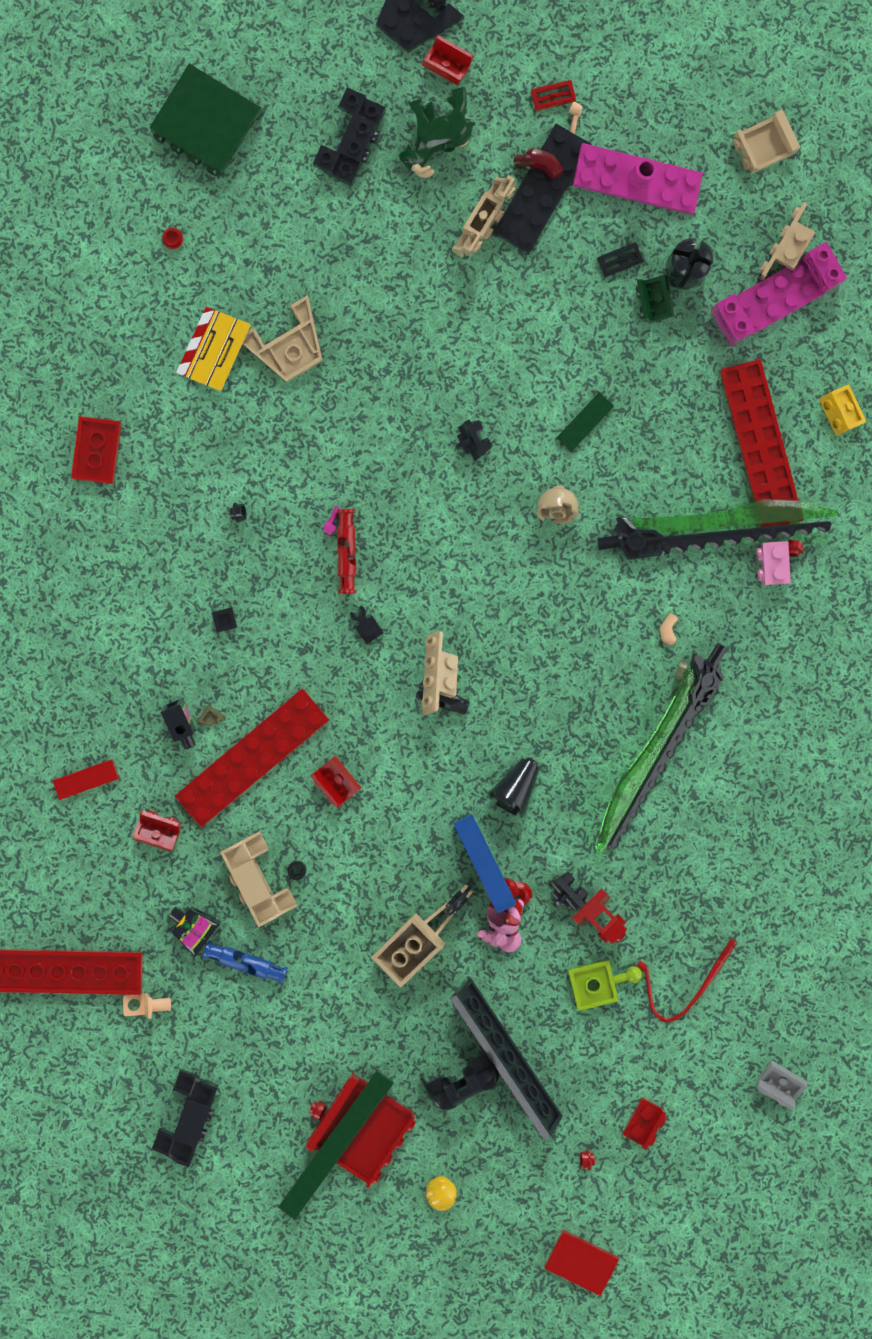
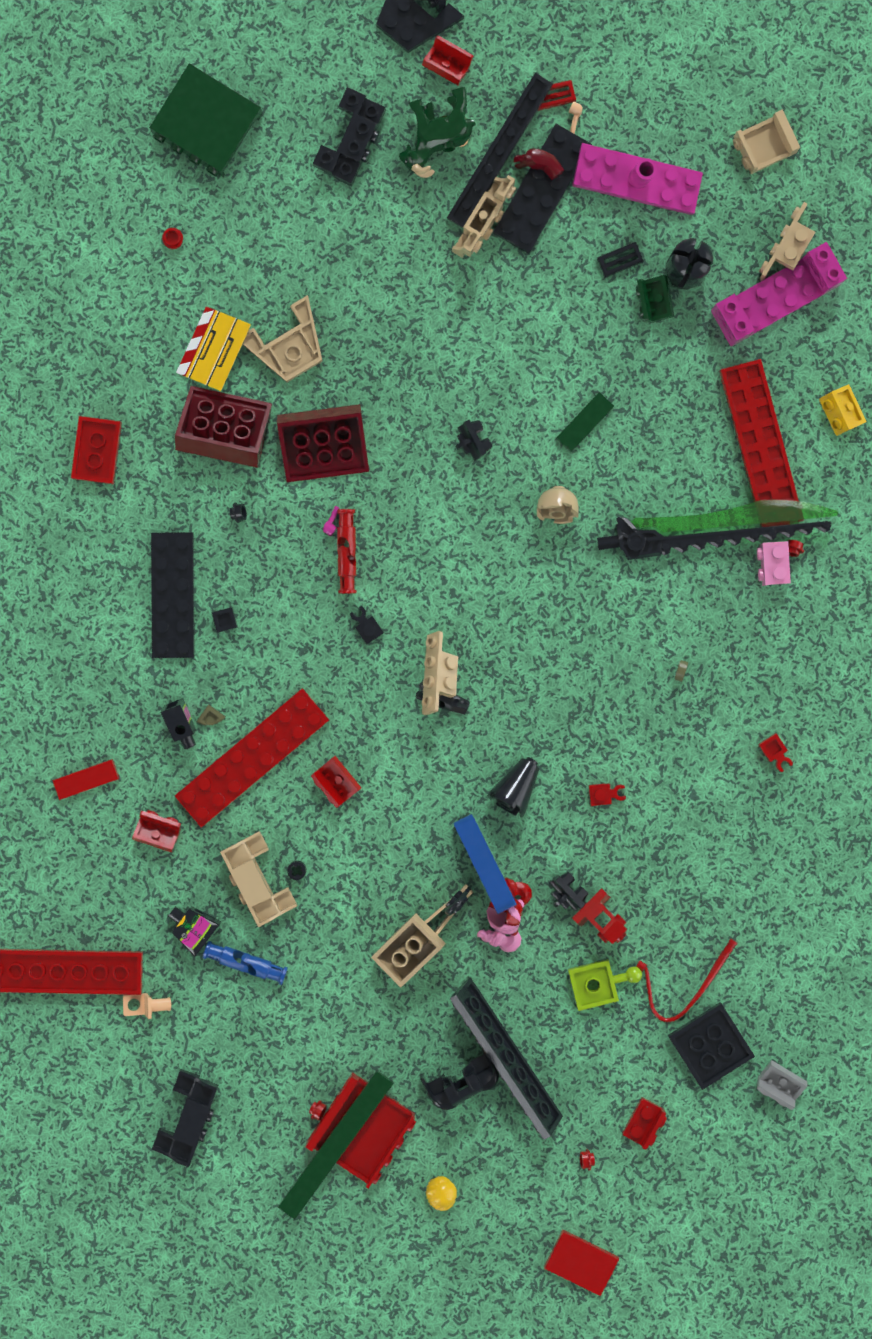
piece [595,643,727,852] -> none
light nougat arm [659,613,678,645] -> none
none -> black plate [151,532,195,658]
none -> dark red slope [175,386,272,468]
none -> dark red slope [277,404,369,482]
none -> black tile [447,73,553,228]
none -> red plate [588,783,626,806]
none -> black plate [668,1002,755,1090]
none -> red plate [758,733,793,772]

